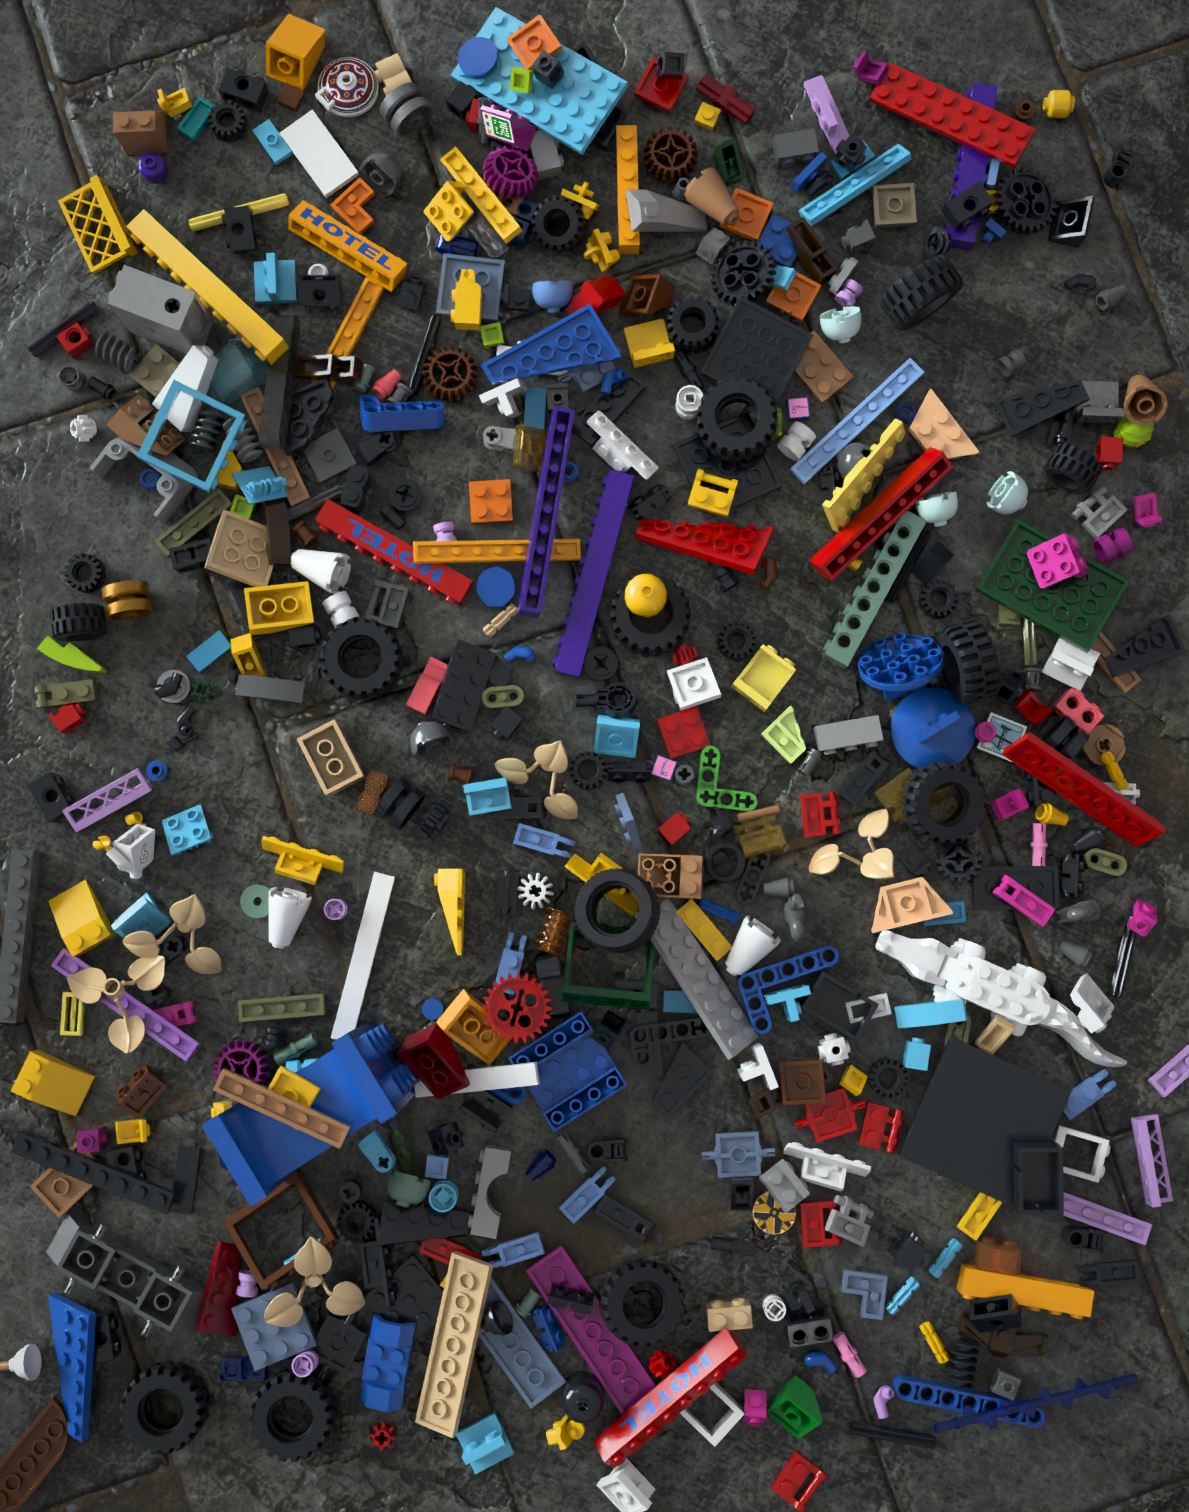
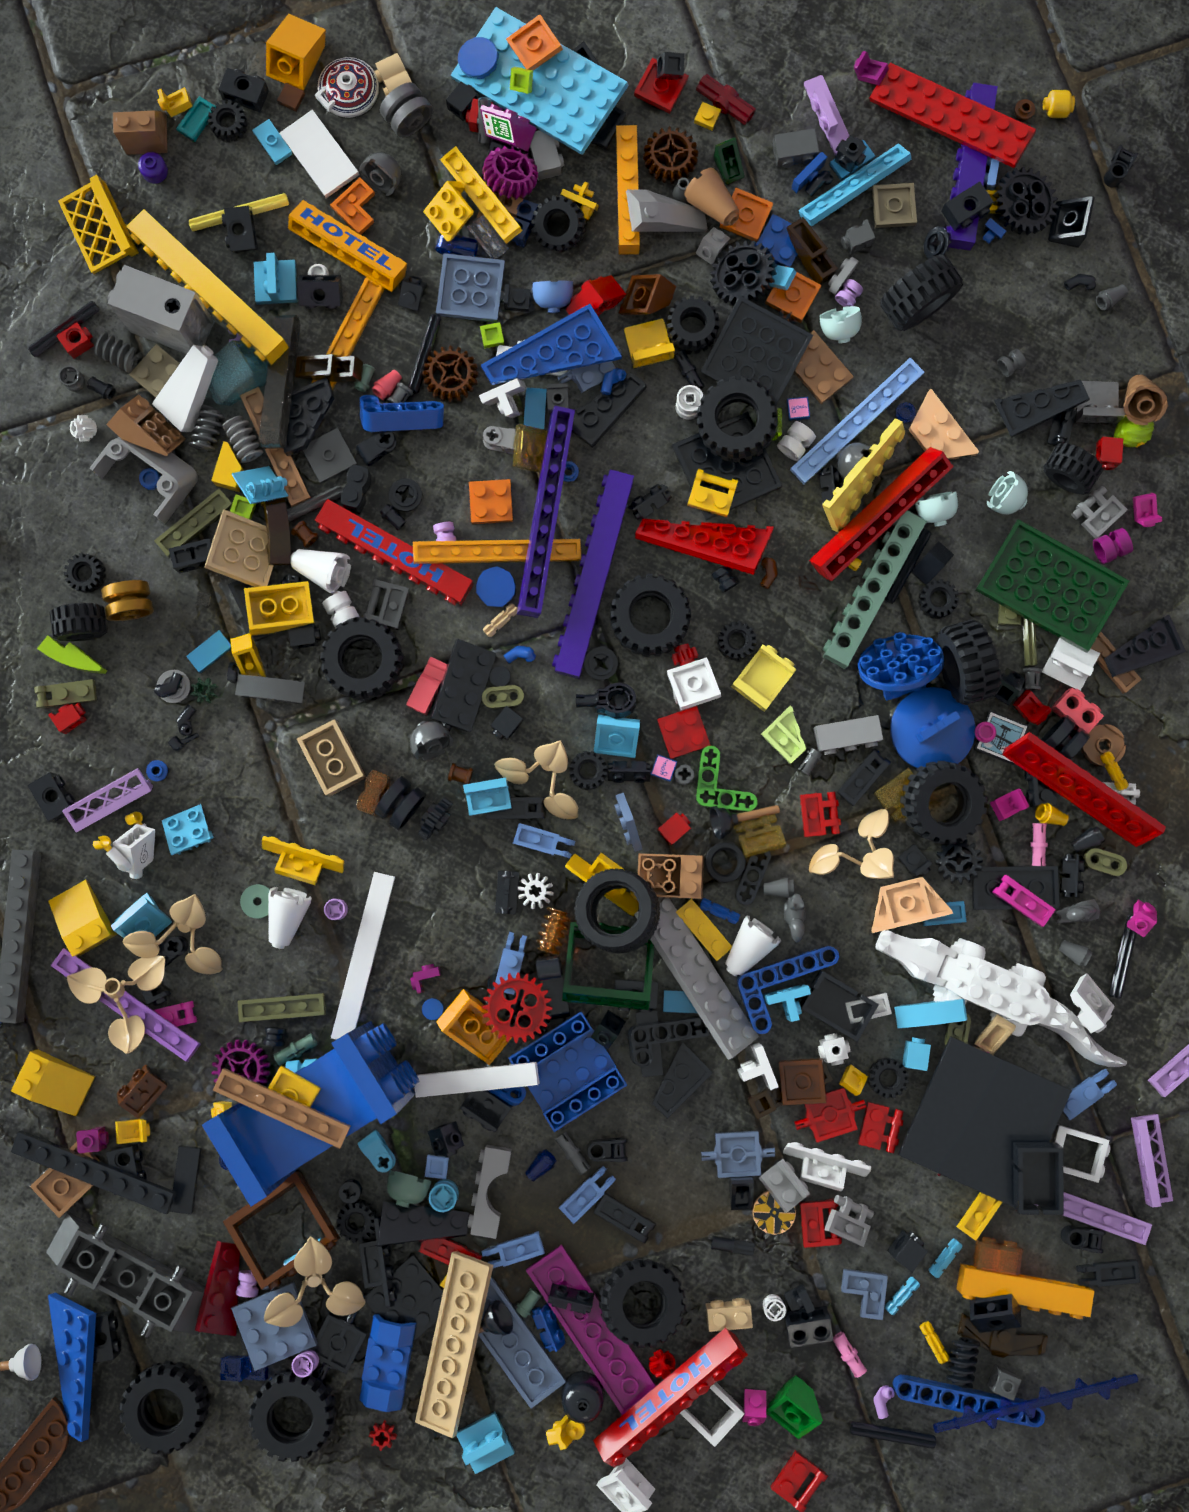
light yellow tile [60,992,85,1036] -> none
medium azure window [137,379,247,493] -> none
dark red slope [397,1023,470,1100] -> none
yellow wedge [434,869,465,955] -> none
yellow hinge [451,269,482,331] -> none
black brick [531,50,565,89] -> none
yellow hips [584,228,620,273] -> none
white bracket [587,411,658,480] -> none
yellow cylinder [625,574,667,617] -> none
blue arm [804,1351,837,1374] -> none
dark pink bracket [1027,533,1087,589] -> none
none -> magenta bracket [410,963,442,994]

